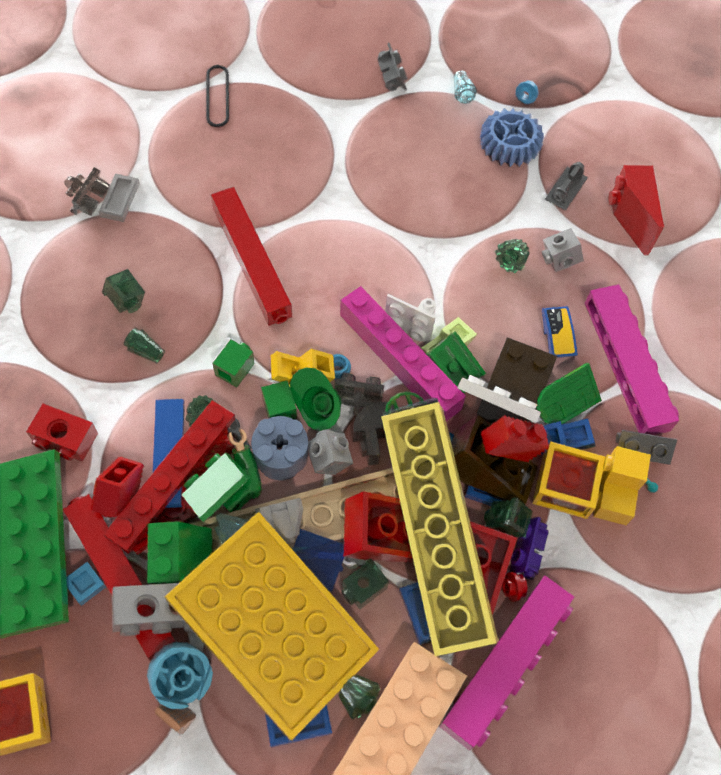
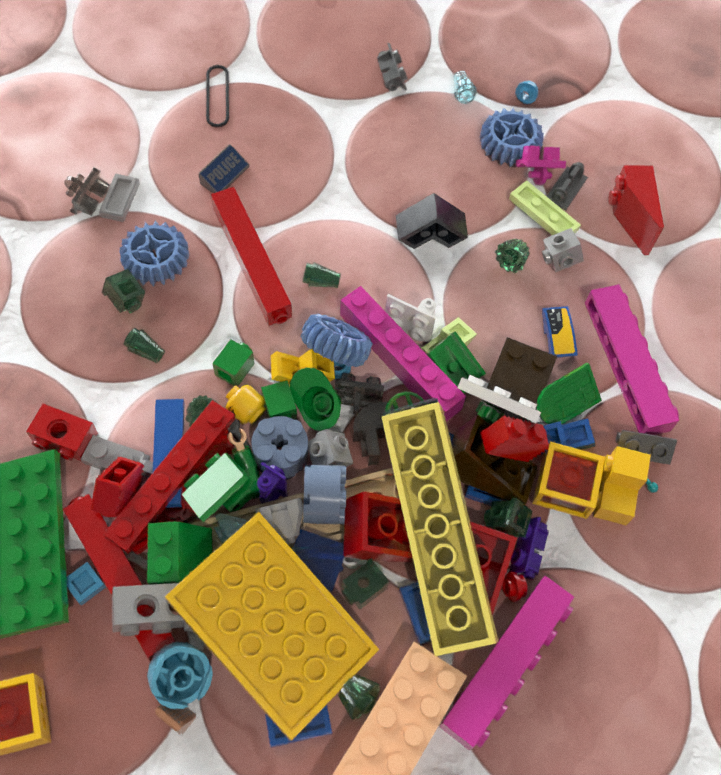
none -> light grey hinge [81,435,153,478]
none -> medium blue gear [119,220,189,287]
none -> slope [199,144,250,193]
none -> yellow head [225,384,266,425]
none -> dark purple hinge [257,462,288,504]
none -> medium blue gear [300,314,373,367]
none -> clear green cone [302,262,341,288]
none -> sand blue brick [303,465,346,525]
none -> black brick [396,193,468,249]
none -> green plate [475,399,506,424]
none -> yellowish green plate [509,181,581,235]
none -> dark pink hips [516,146,566,186]

